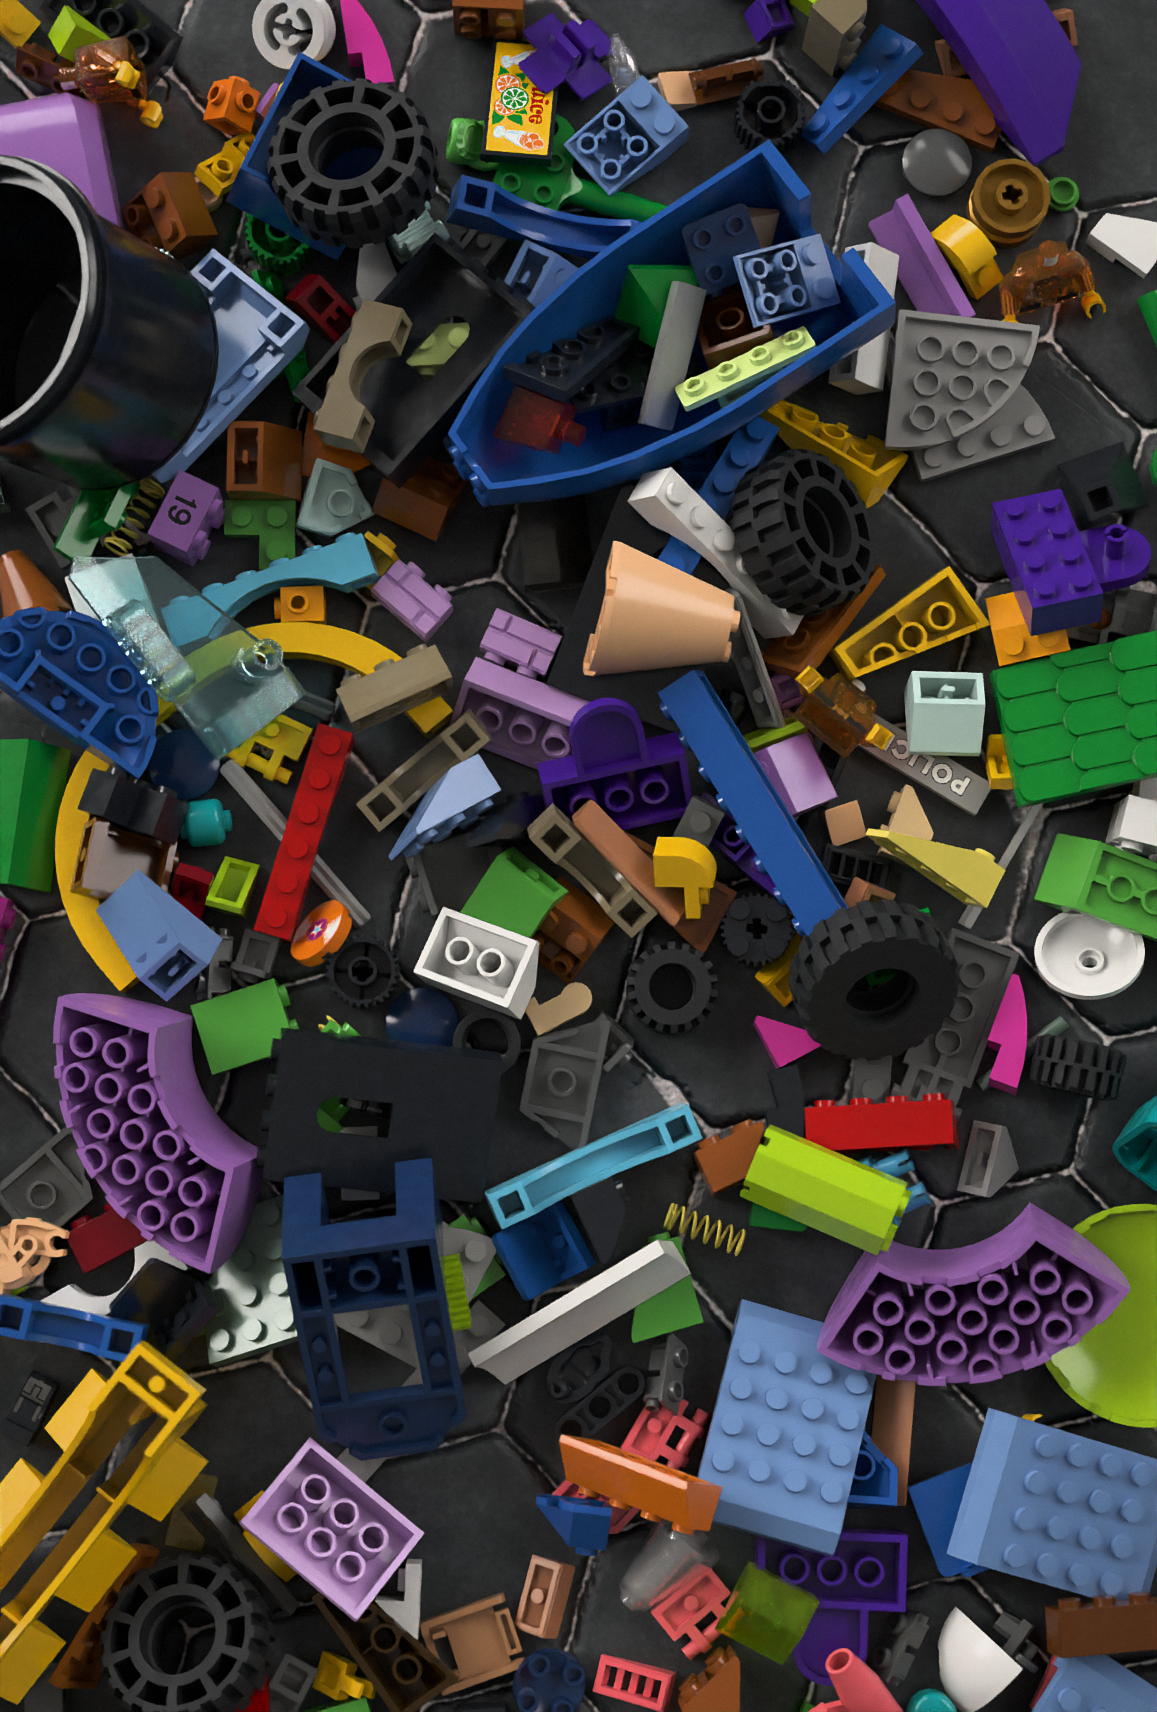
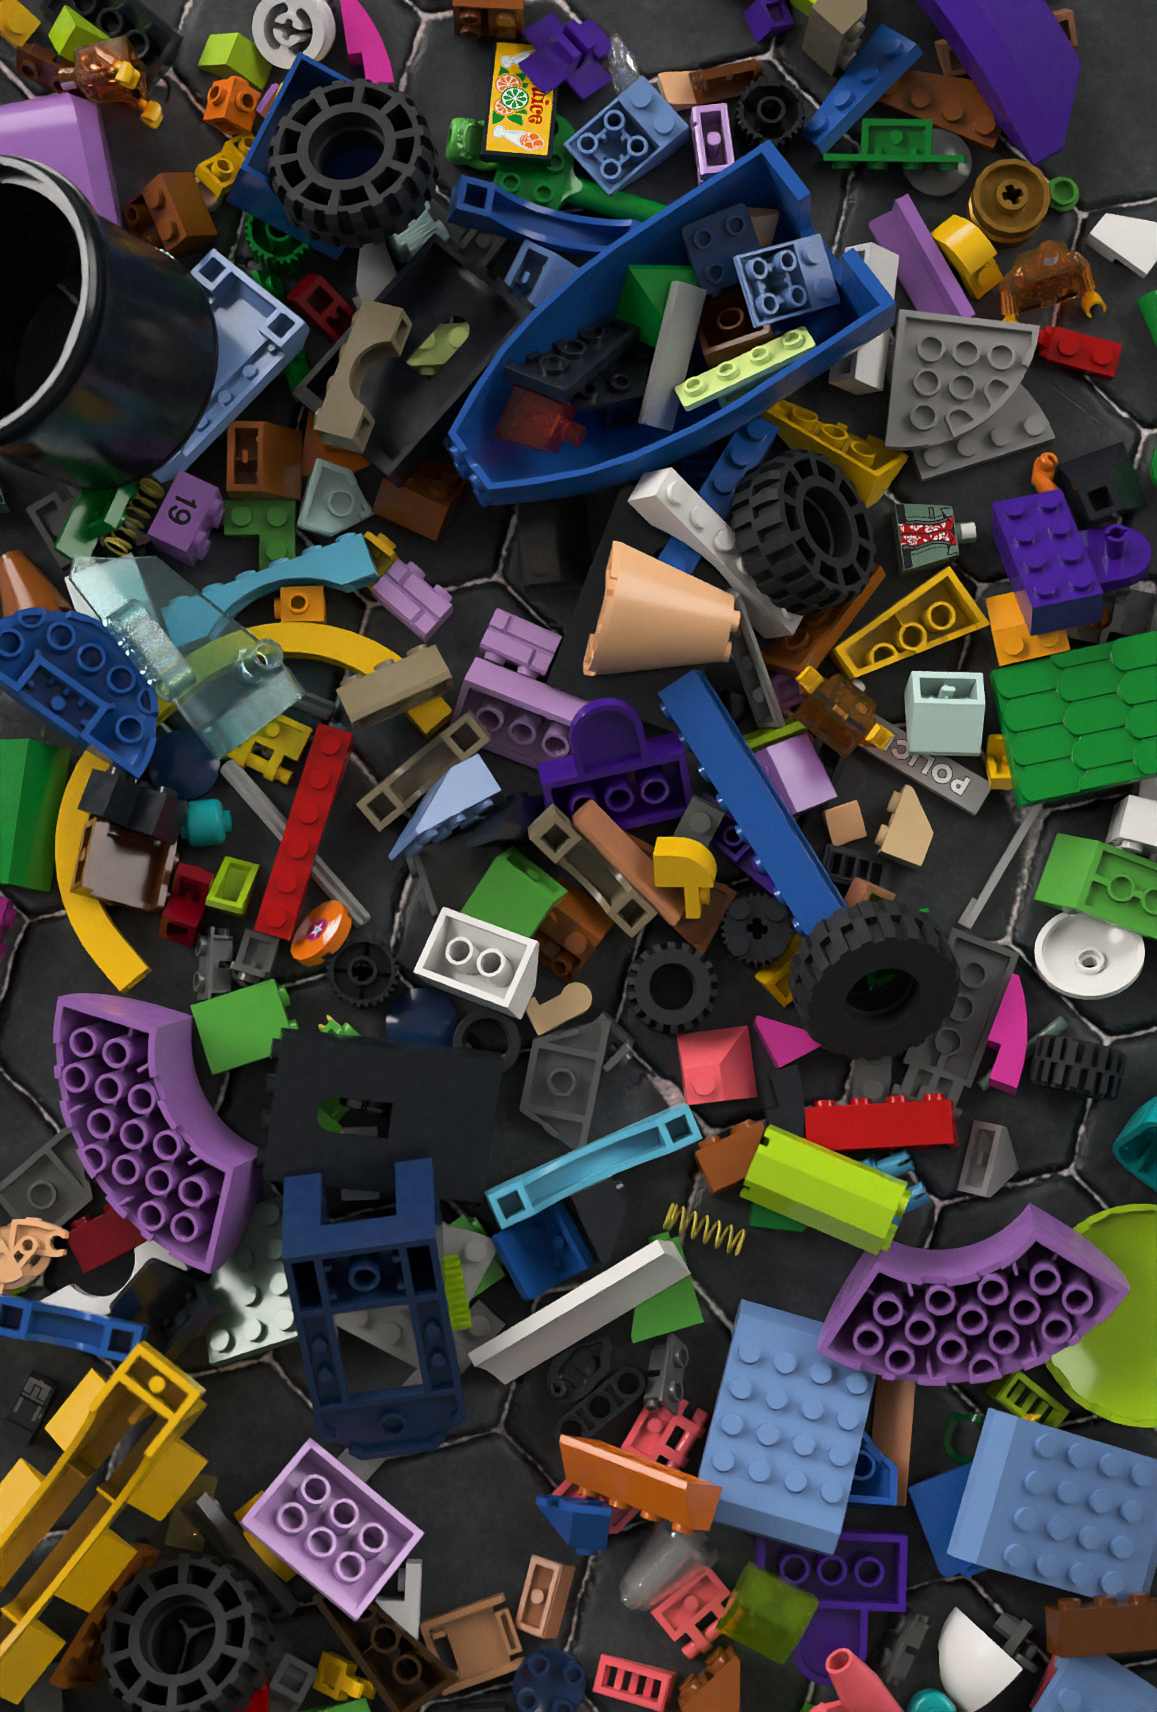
medium blue slope [96,869,222,1002] -> none
light yellow slope [865,828,1005,908] -> none
none -> lime slope [197,33,273,92]
none -> coral slope [676,1025,758,1106]
none -> lavender brick [690,103,735,186]
none -> green bracket [823,119,967,170]
none -> torso [890,503,976,577]
none -> dark green piece [942,1412,986,1464]
none -> lime slope [986,1370,1070,1429]
none -> orange arm [1031,452,1065,496]
none -> red hinge [1035,326,1123,381]

